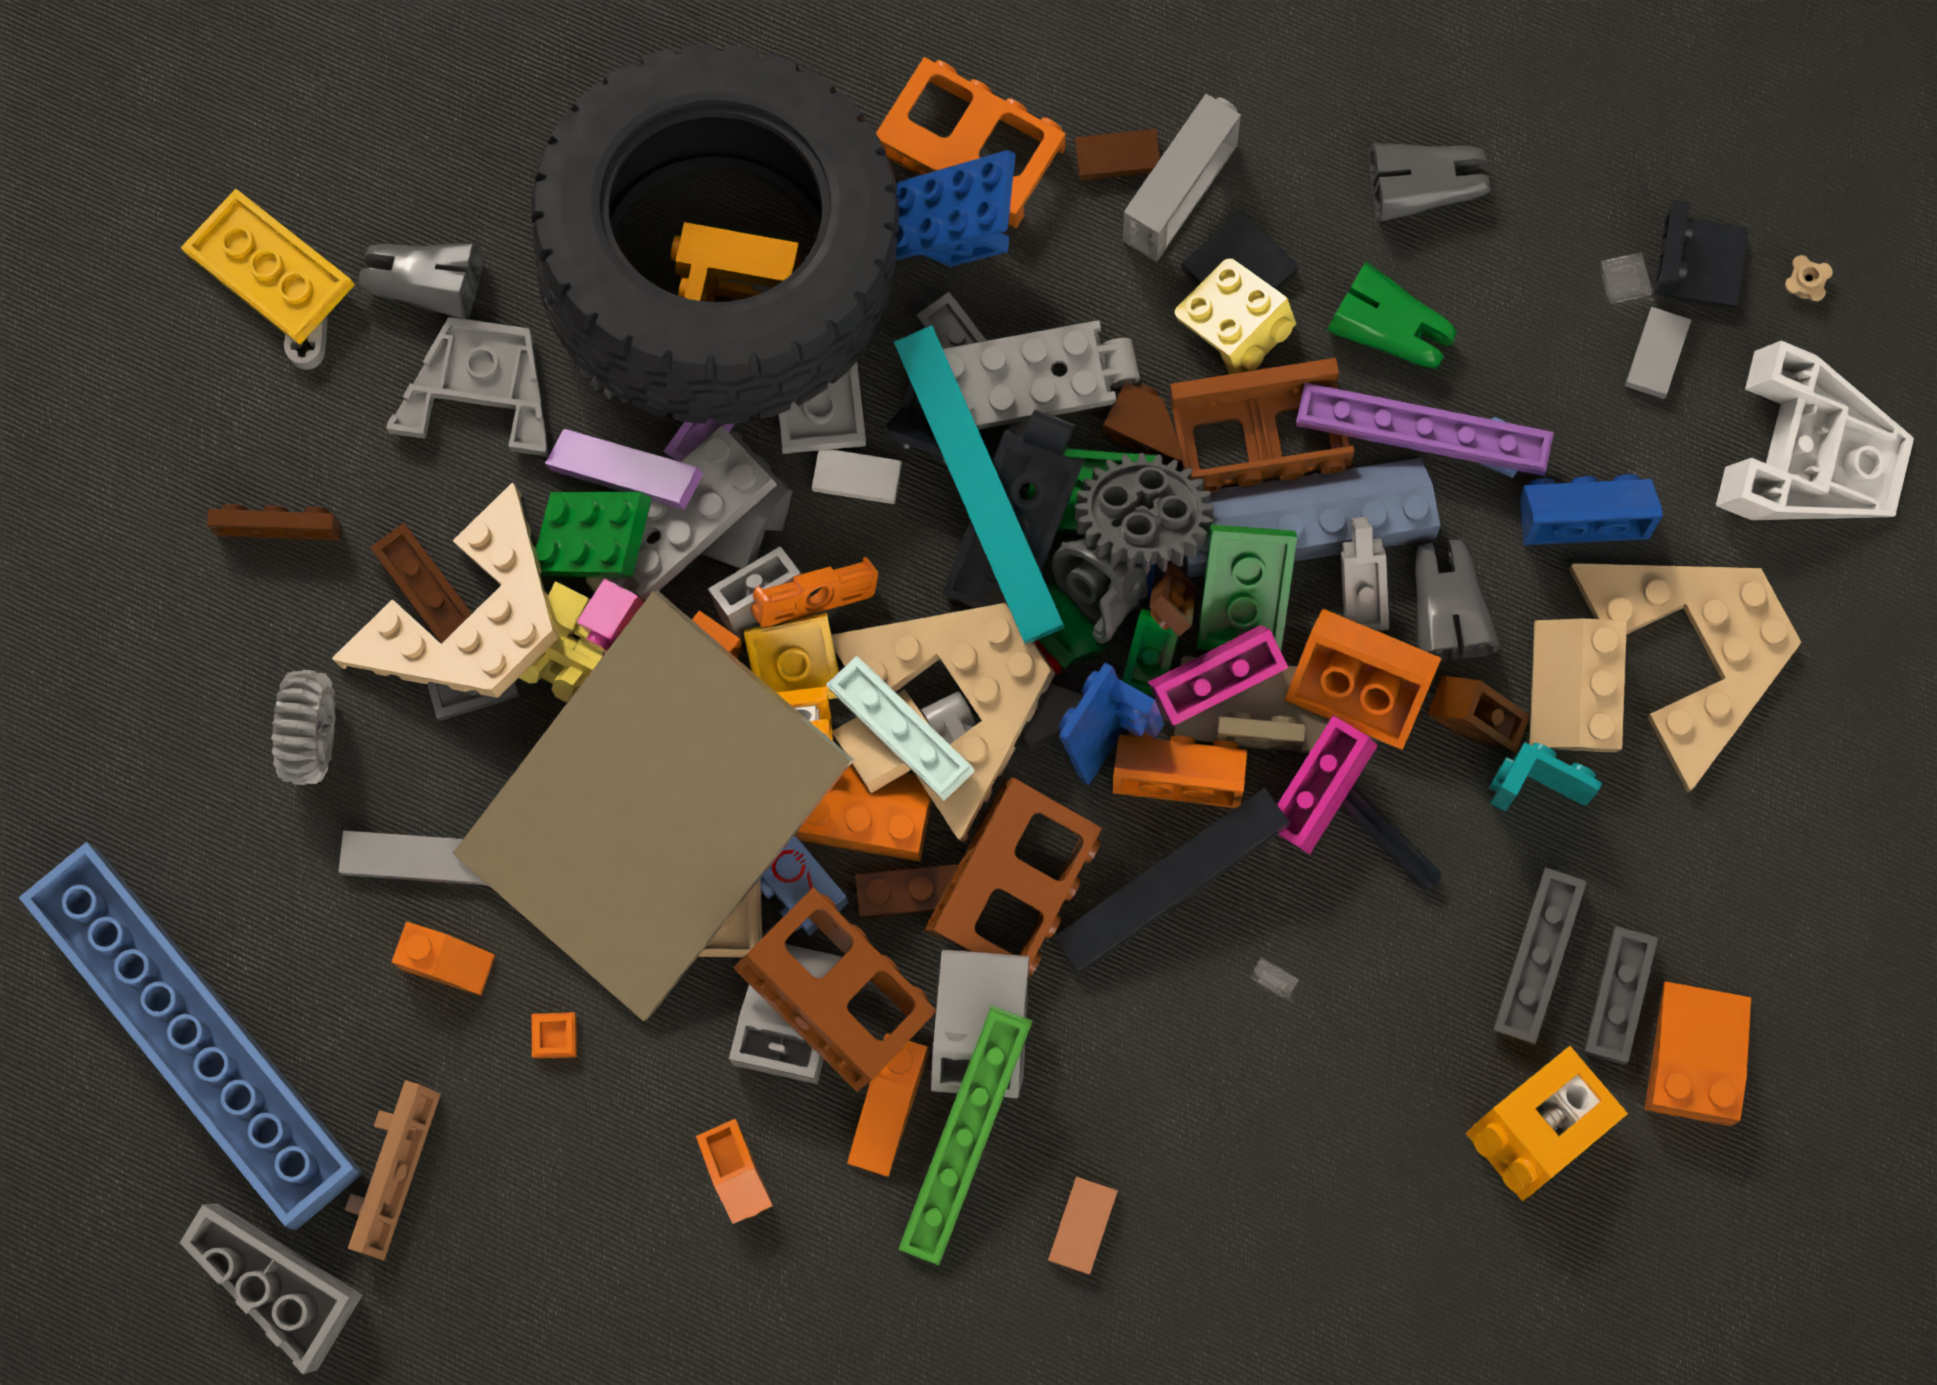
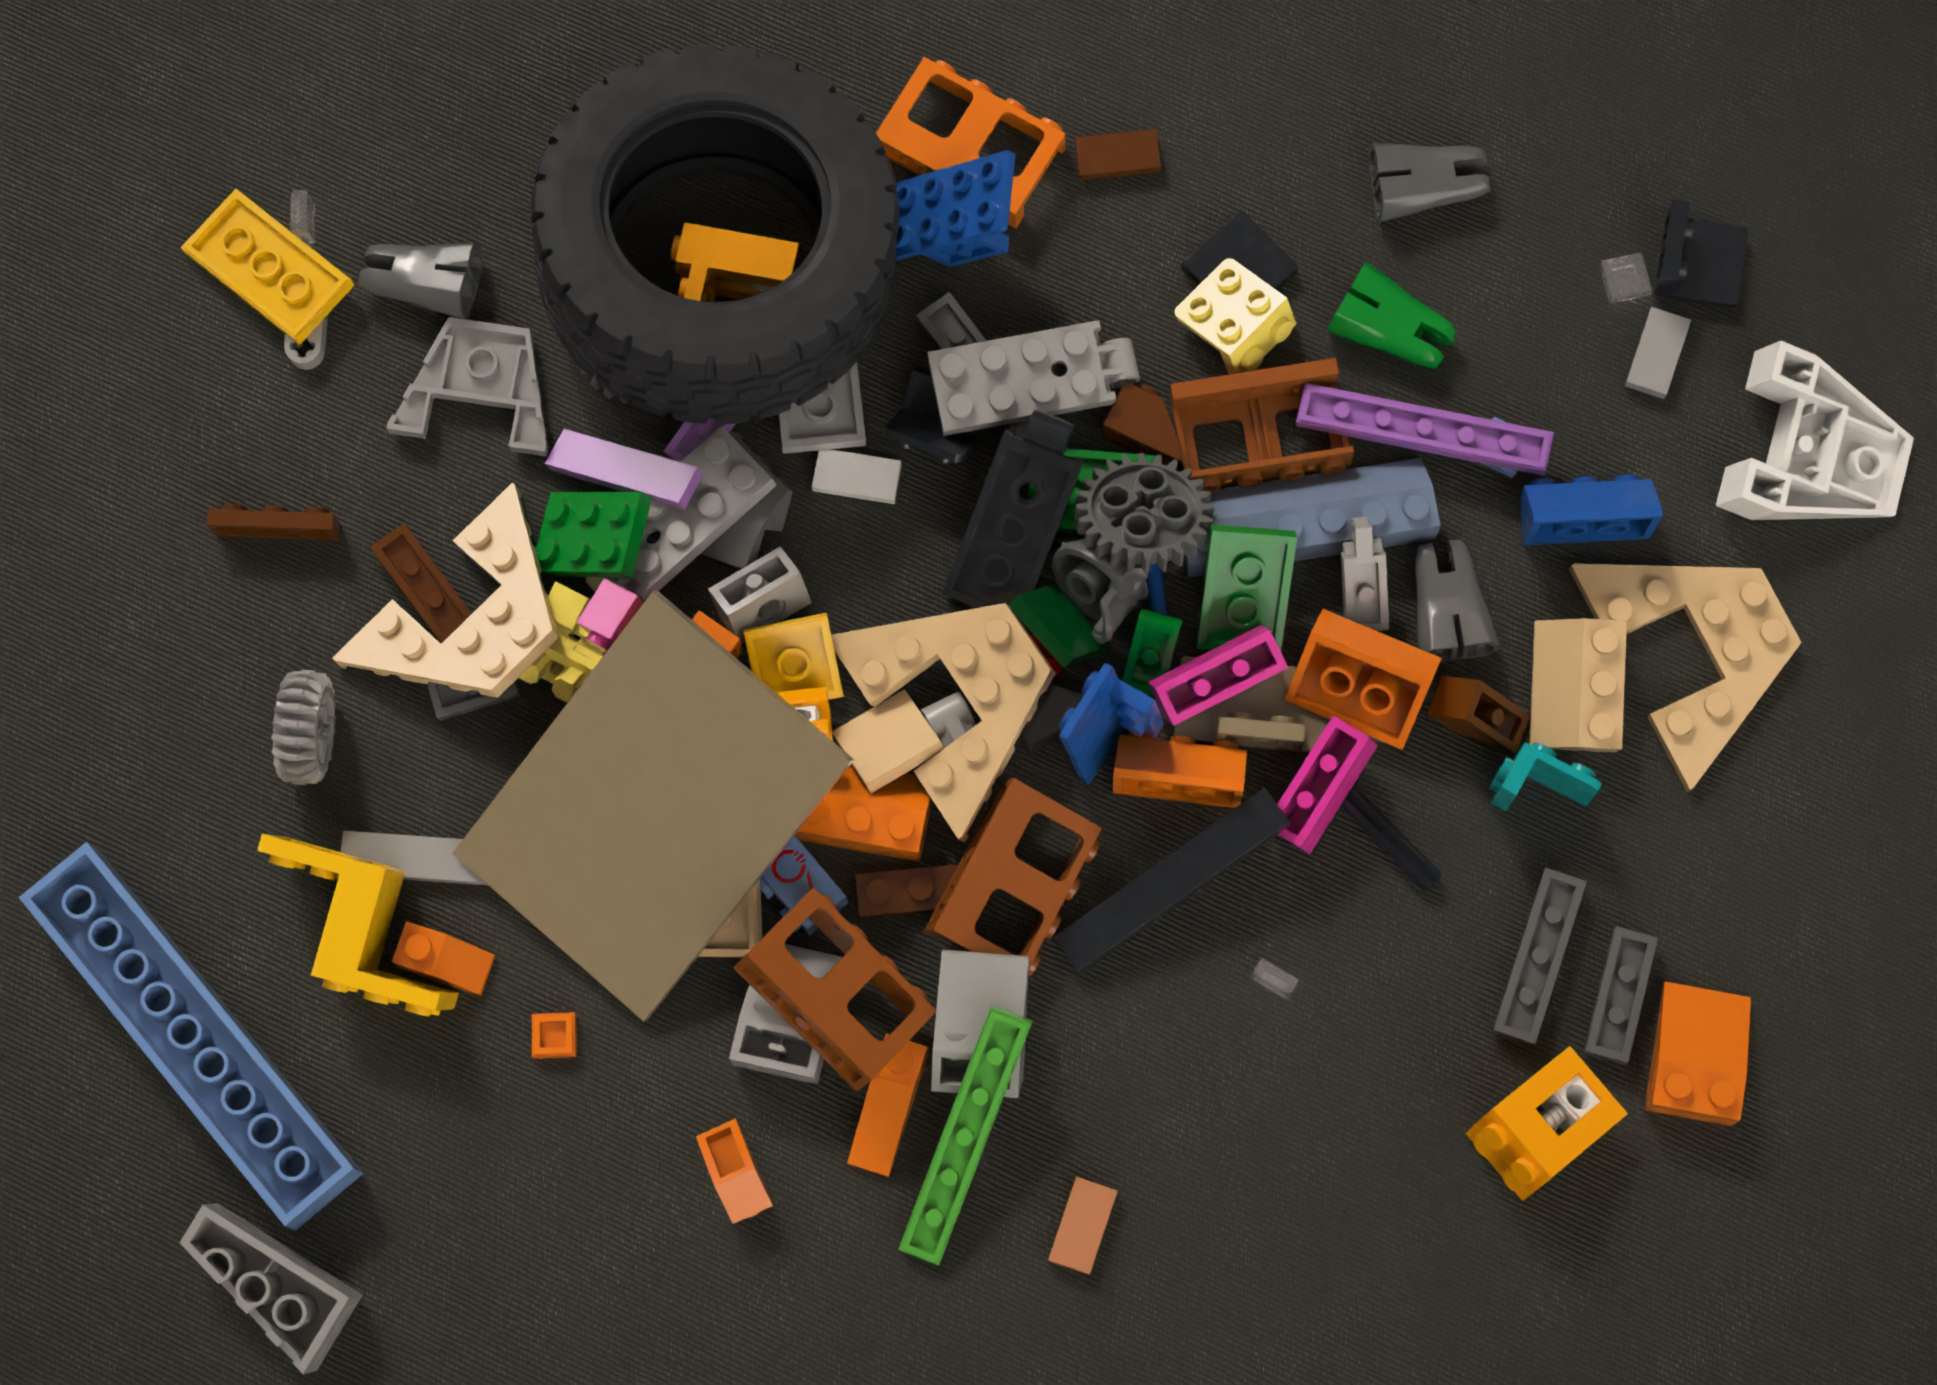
medium nougat hinge [345,1080,441,1260] -> none
orange piece [751,557,878,628] -> none
light aqua tile [826,656,975,801] -> none
teal tile [894,325,1065,645] -> none
light grey window [1123,94,1241,262] -> none
reddish brown plate [1149,560,1197,636] -> none
tan plate [1785,255,1833,302] -> none
none -> yellow bracket [257,834,459,1017]
none -> clear tile [290,190,315,244]

